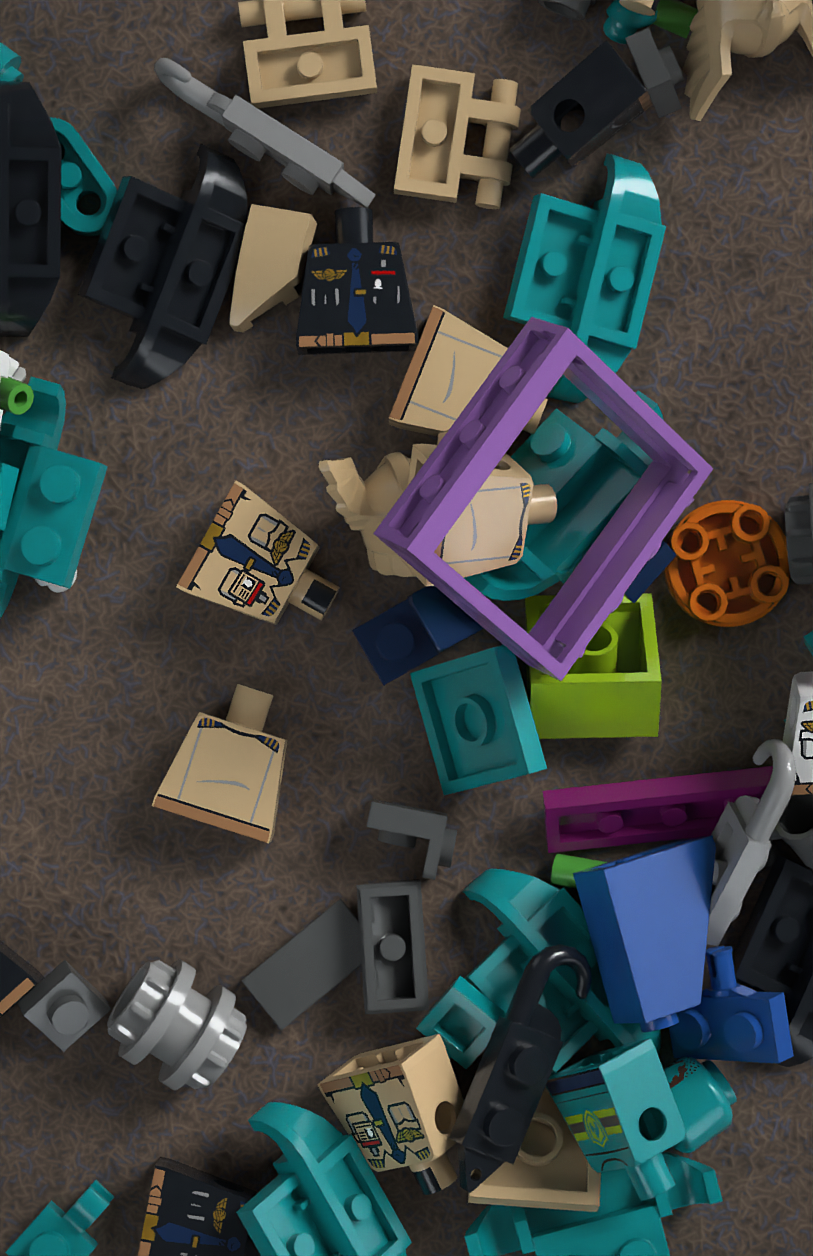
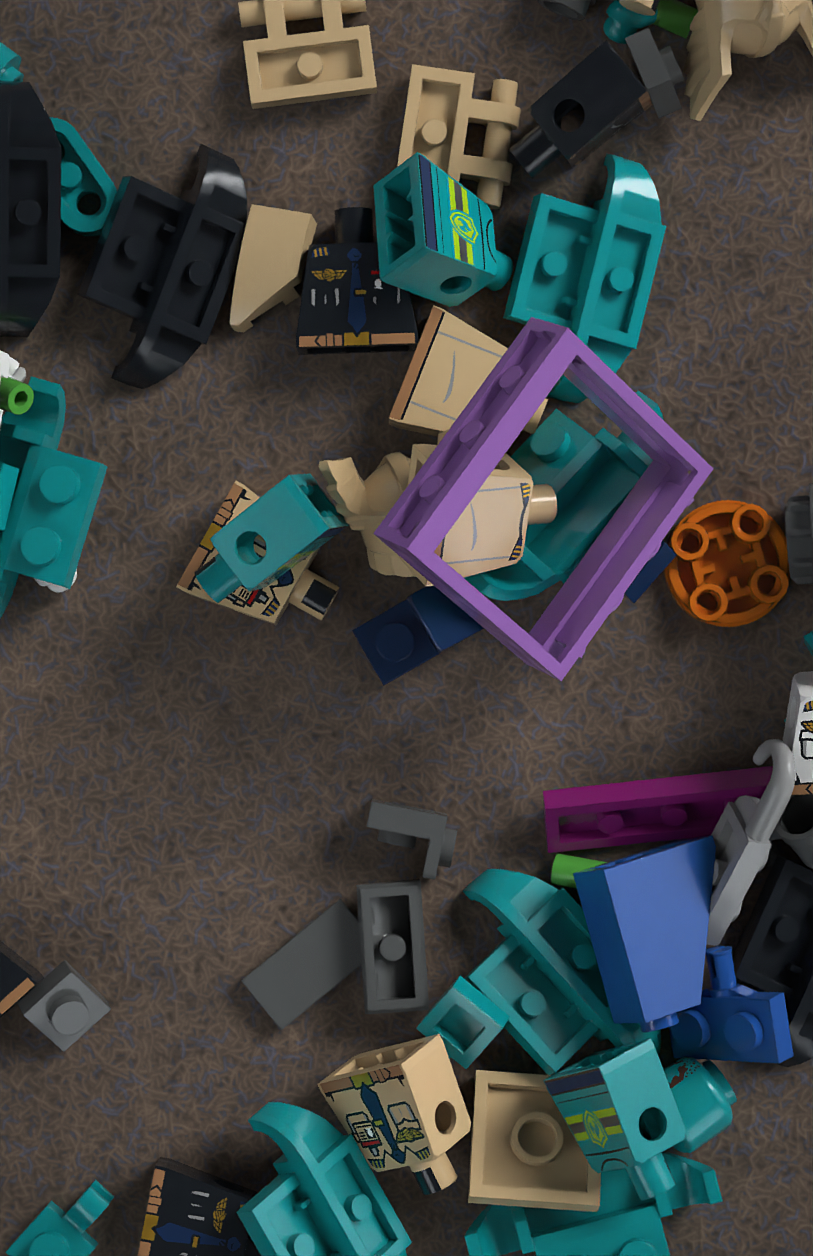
light grey piece [107,959,247,1091] -> none
tan torso [152,684,287,843] -> none
light grey plate [154,58,376,208] -> none
teal plate [410,645,547,795] -> none
black plate [449,944,592,1193] -> none
lime slope [525,593,662,739] -> none
none -> teal torso [195,474,349,603]
none -> teal torso [373,152,513,307]

